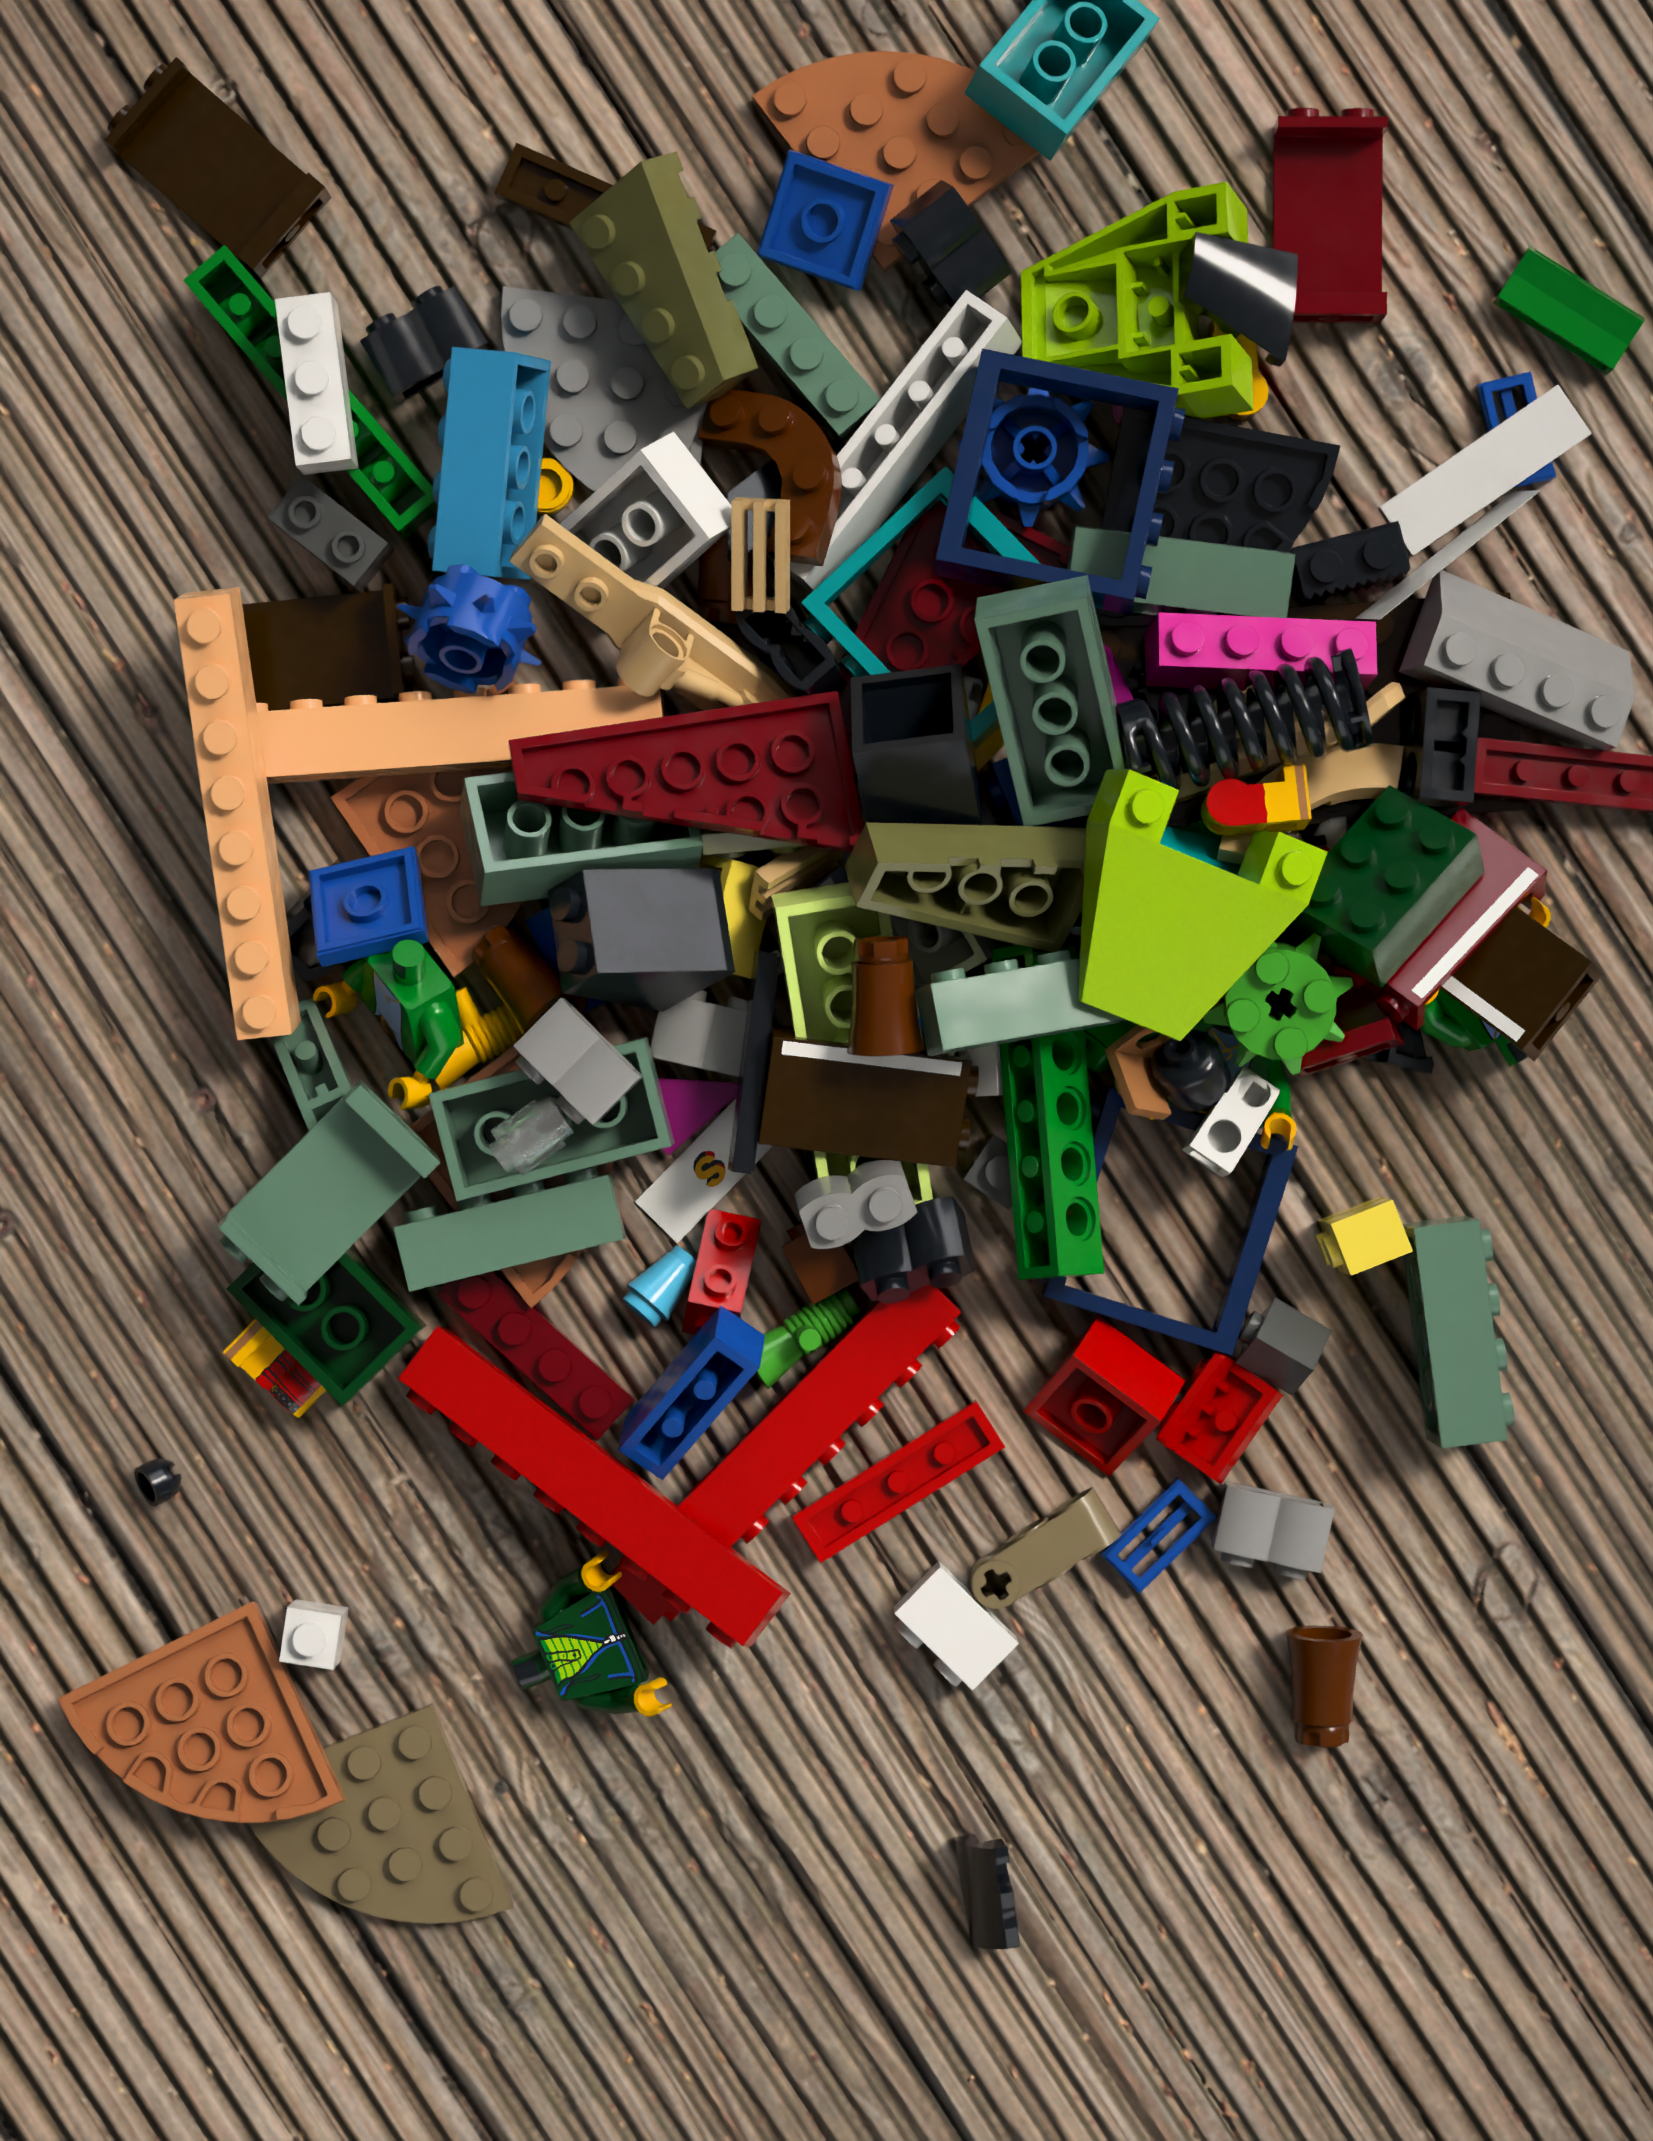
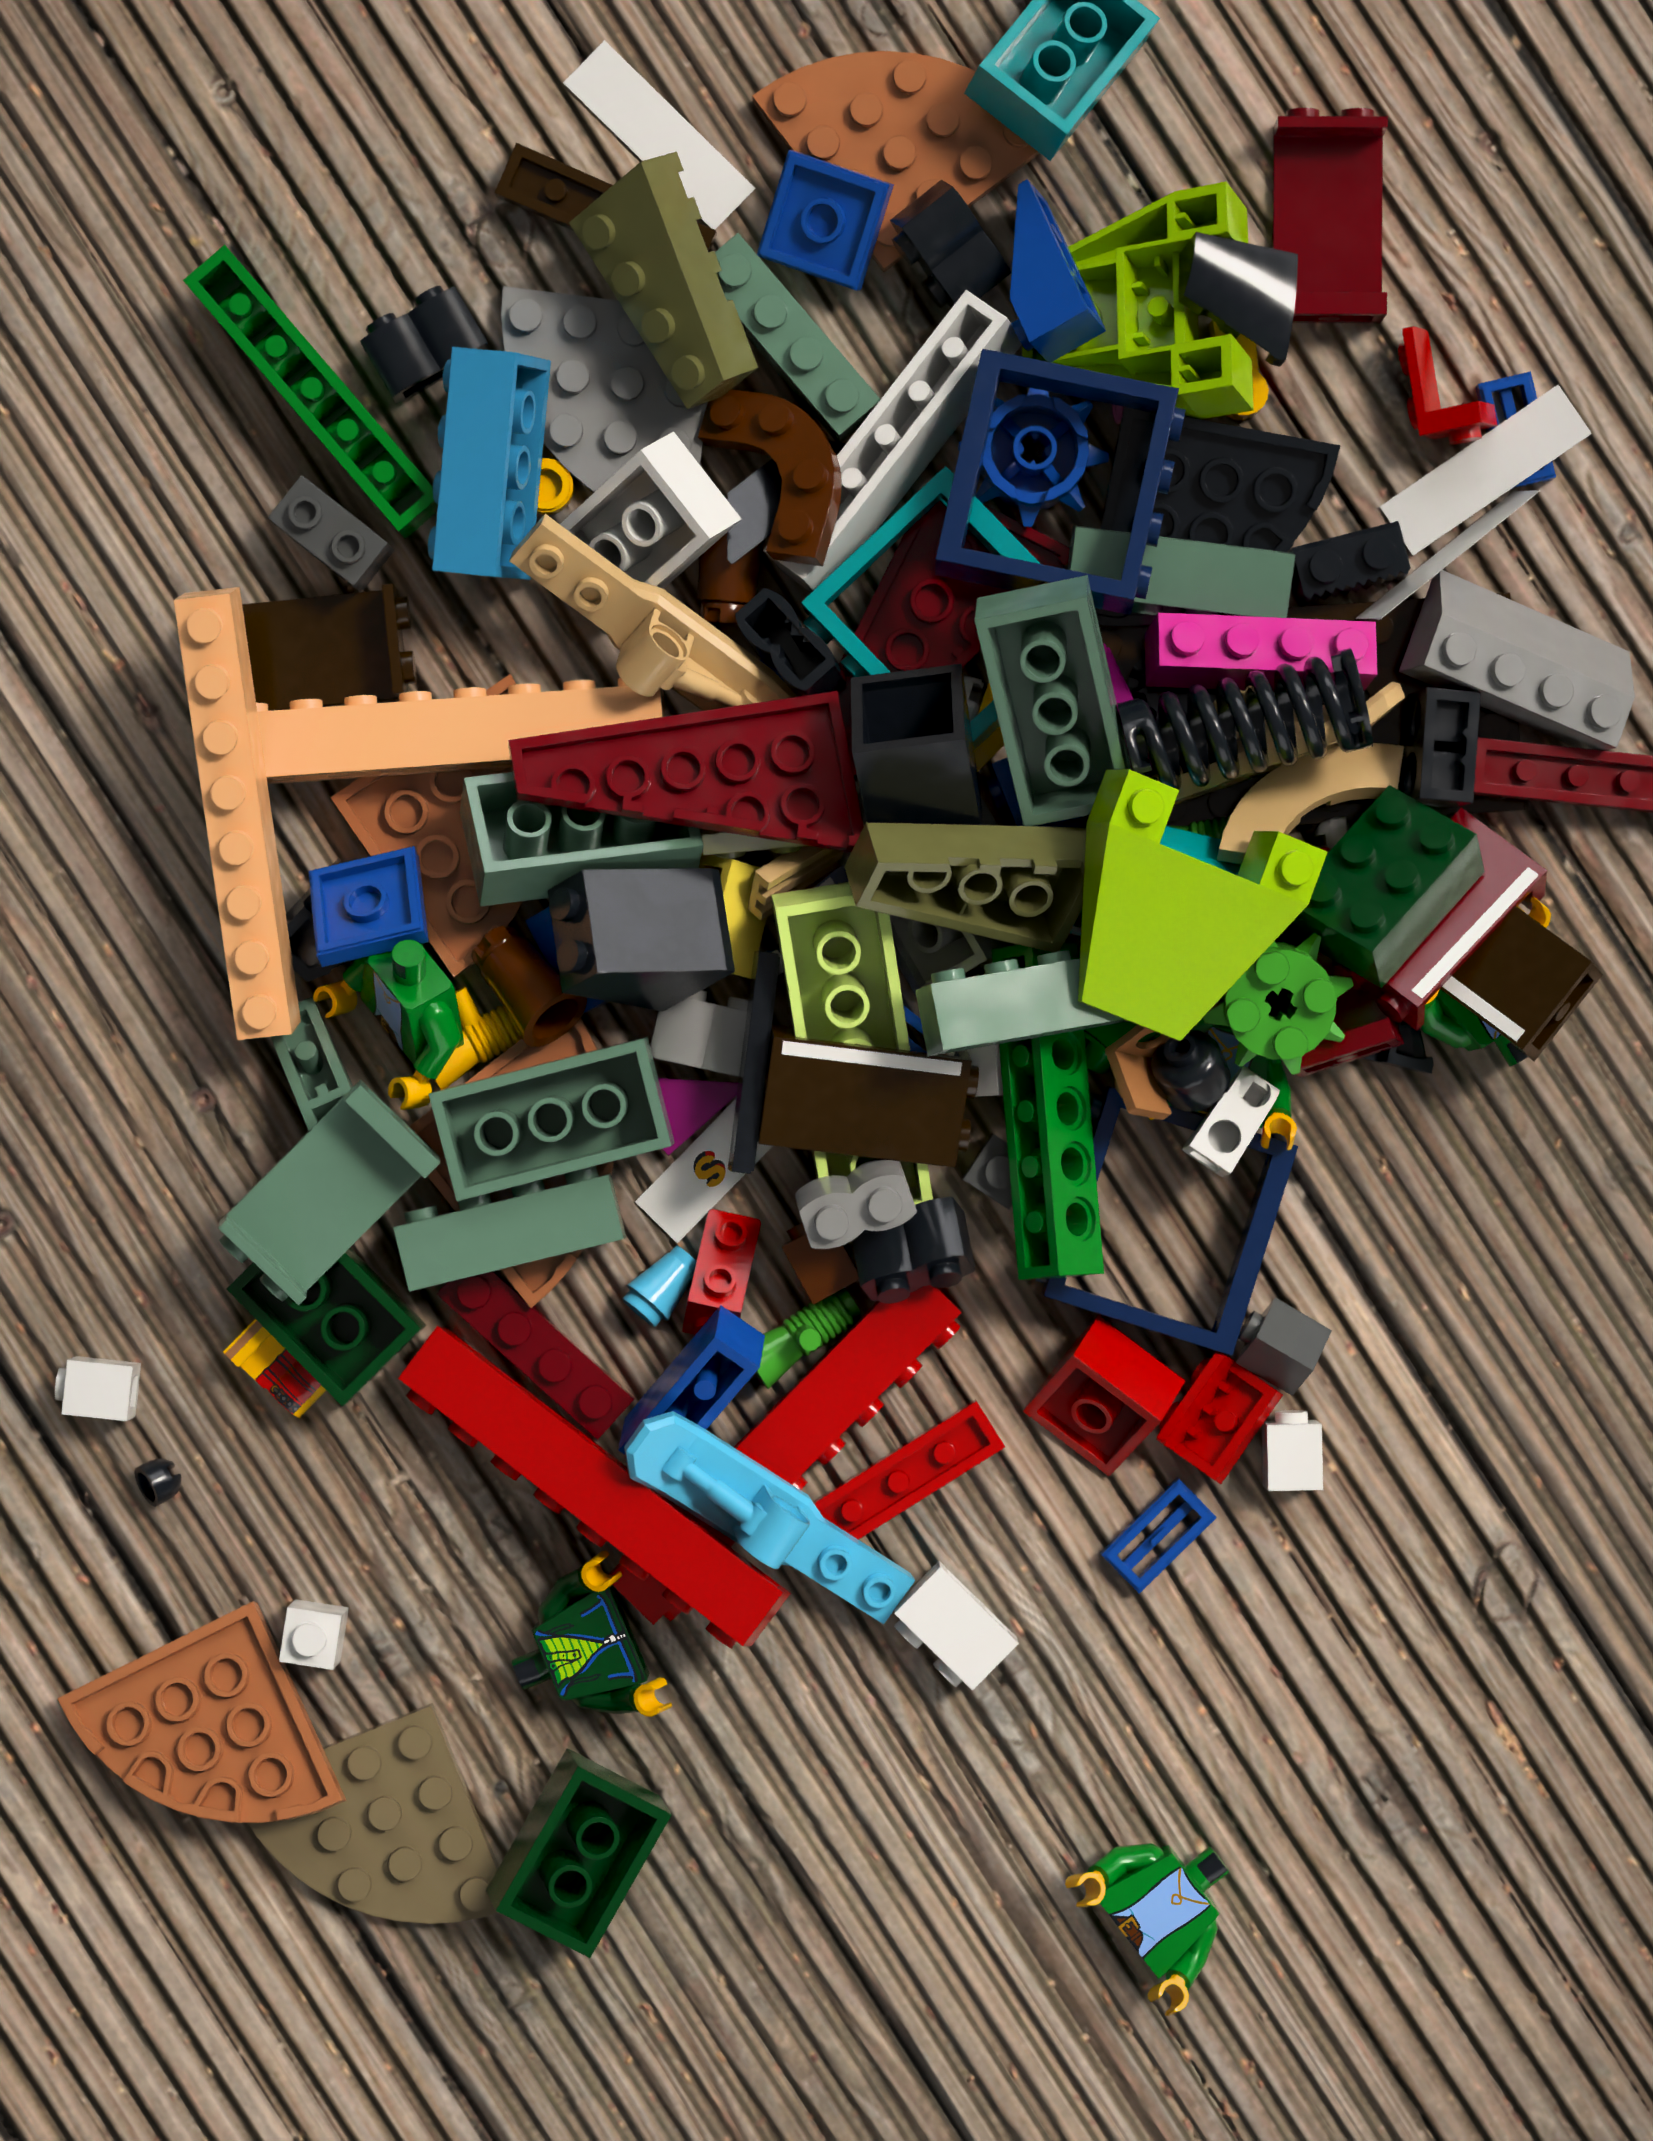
dark brown panel [104,57,332,279] -> none
white brick [275,292,358,475] -> none
blue brick [397,564,542,694] -> none
clear brick [488,1096,575,1176] -> none
light grey brick [513,998,643,1125] -> none
tan tile [731,497,790,614] -> none
reddish brown plant [847,935,925,1056] -> none
black slope [953,1834,1020,1949] -> none
dark tan piece [969,1488,1122,1609] -> none
leg [1201,764,1312,836] -> none
light grey brick [1211,1481,1335,1579] -> none
reddish brown plant [1286,1625,1363,1747] -> none
light yellow brick [1315,1197,1413,1276] -> none
sand green brick [1403,1216,1514,1448] -> none
green piece [1493,245,1645,375] -> none
none -> white brick [55,1356,141,1421]
none -> dark green brick [486,1748,672,1958]
none -> white sticker [563,40,756,230]
none -> medium azure piece [624,1411,915,1624]
none -> blue slope [1010,179,1106,362]
none -> torso [1065,1843,1230,2016]
none -> white brick [1262,1410,1323,1491]
none -> red bracket [1398,326,1498,444]

